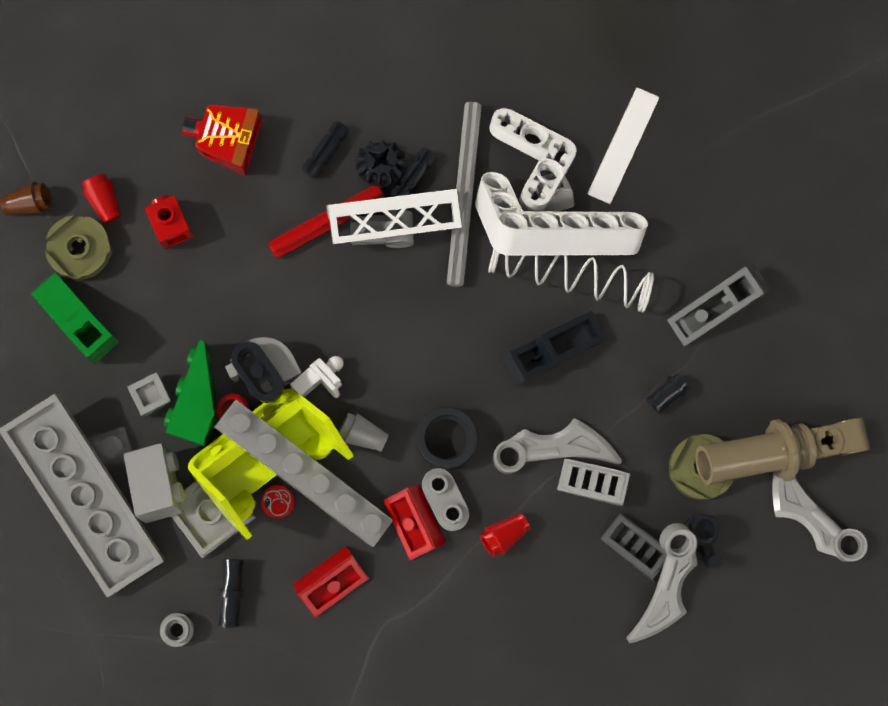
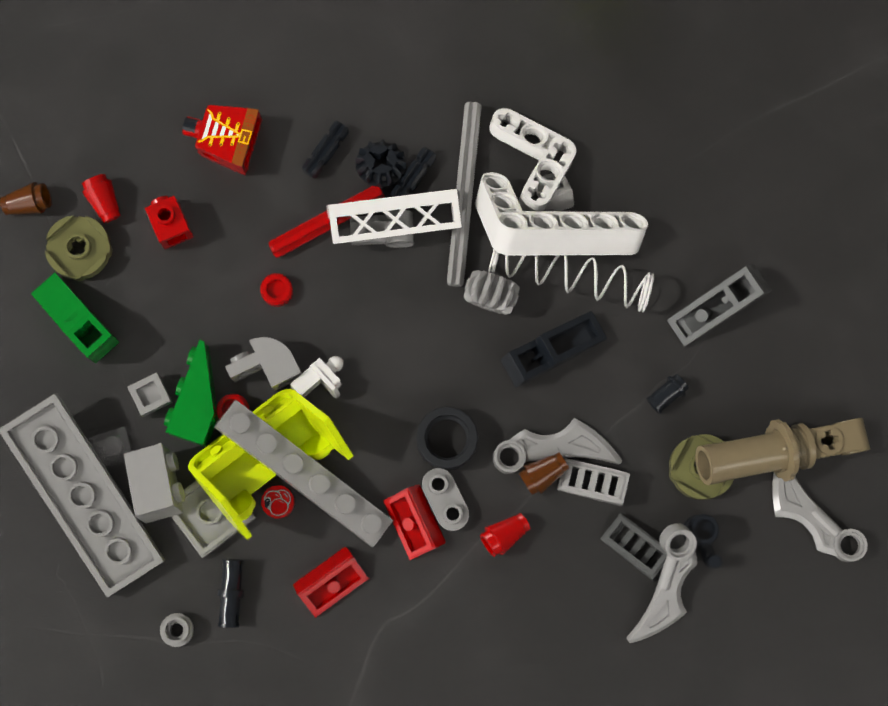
black plate [231,341,284,403] -> none
light grey cone [339,413,389,452] -> none
white sticker [587,87,659,204] -> none
none -> red tile [260,273,293,307]
none -> light grey gear [464,270,520,315]
none -> reddish brown cone [518,452,570,496]

